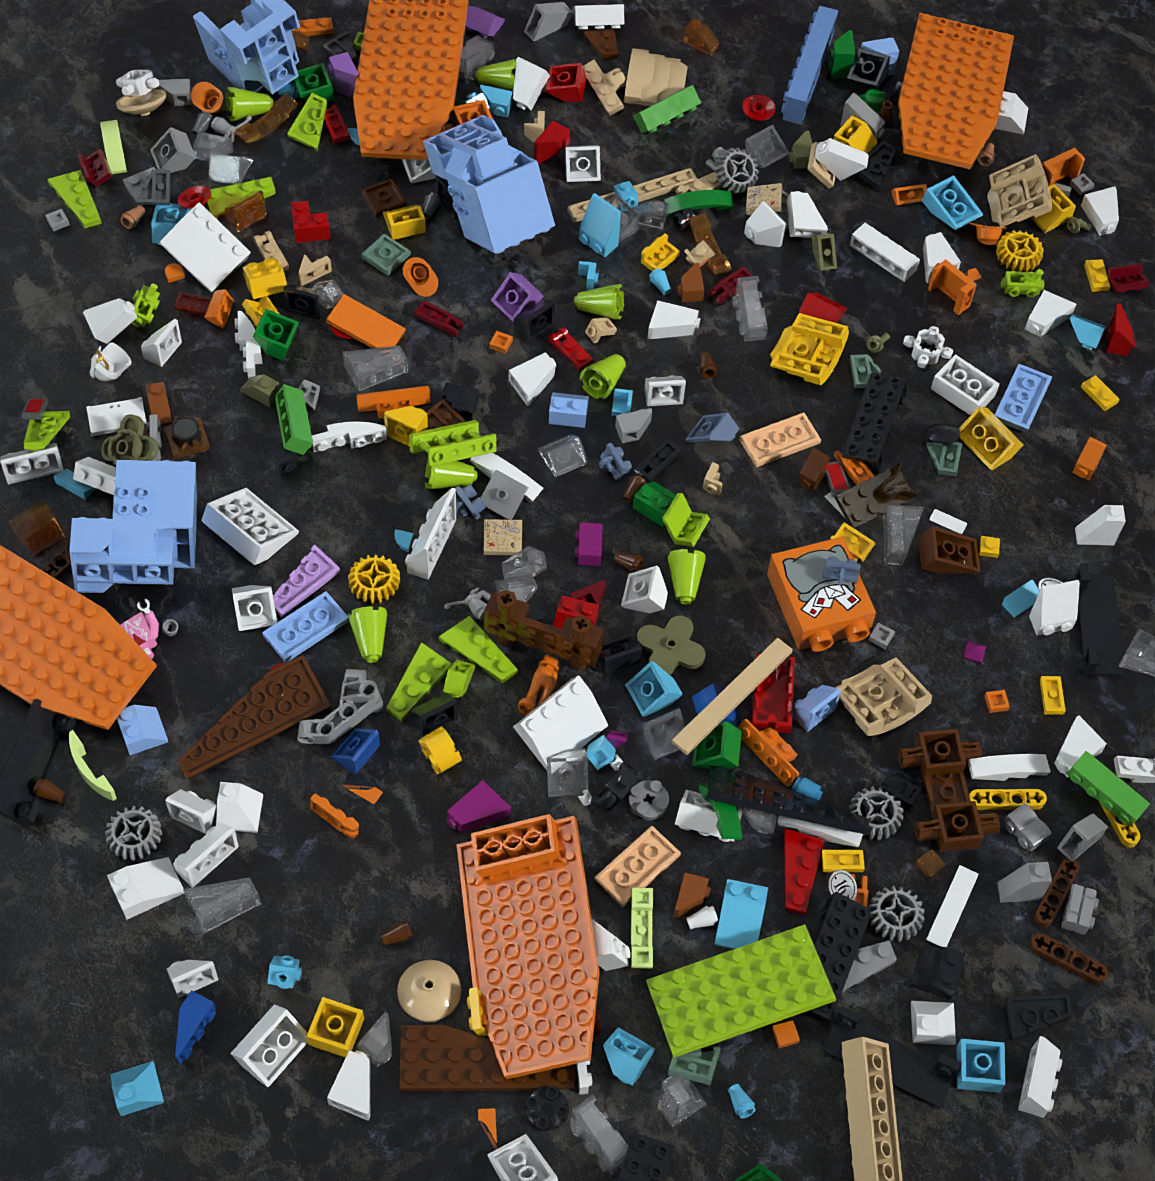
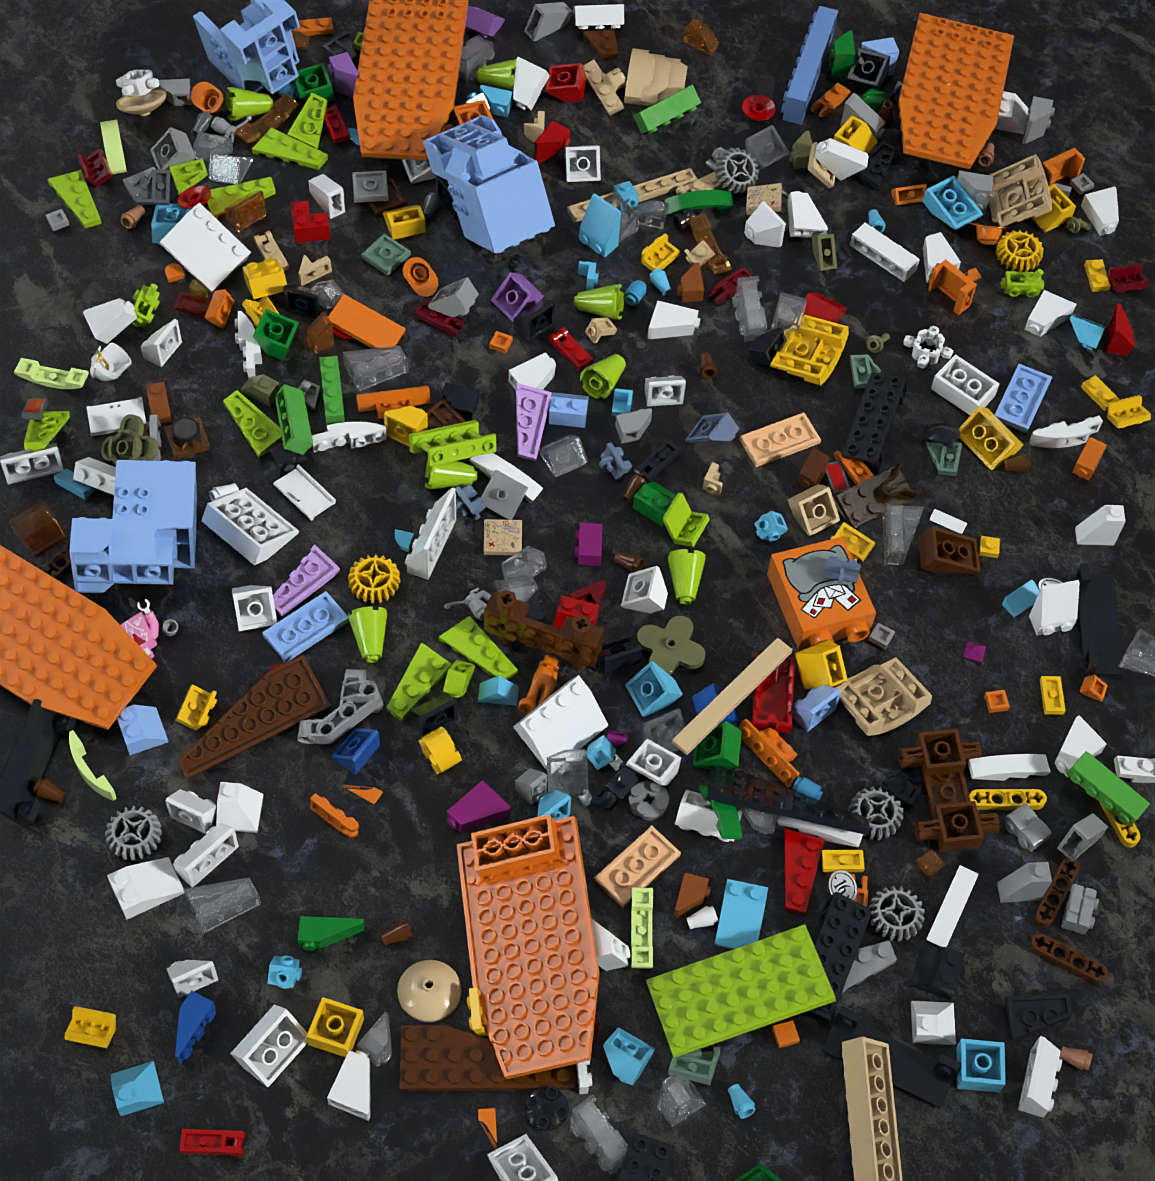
none -> yellowish green slope [14,358,89,389]
none -> yellow bracket [65,1006,116,1048]
none -> lime wing [169,158,208,195]
none -> yellow bracket [175,684,217,731]
none -> red plate [180,1129,245,1157]
none -> clear yellow slope [189,279,209,302]
none -> white cone [209,483,239,501]
none -> lime wing [223,390,282,458]
none -> lime wing [252,127,328,170]
none -> white door [273,465,336,521]
none -> green slope [298,916,365,951]
none -> clear orange slope [305,311,334,353]
none -> white slope [308,174,345,219]
none -> bright green brick [319,356,345,425]
none -> light grey plate [352,171,389,203]
none -> light grey slope [428,277,479,317]
none -> medium azure slope [478,676,519,705]
none -> light grey slope [515,768,547,805]
none -> lavender wing [516,383,552,461]
none -> medium azure slope [537,789,571,820]
none -> dark azure brick [624,280,647,306]
none -> white slope [626,739,681,785]
none -> black slope [747,327,787,365]
none -> medium azure brick [754,511,788,542]
none -> clear slope [770,292,807,332]
none -> tan slope [787,484,840,536]
none -> yellow slope [795,640,848,689]
none -> orange hinge [810,83,850,118]
none -> medium azure cone [868,210,886,233]
none -> light grey slope [957,171,993,214]
none -> reddish brown cone [1003,454,1031,472]
none -> light grey slope [1022,96,1055,144]
none -> white slope [1029,416,1103,448]
none -> nougat cone [1059,1046,1093,1071]
none -> orange slope [1080,674,1108,701]
none -> yellow bracket [1107,395,1151,428]

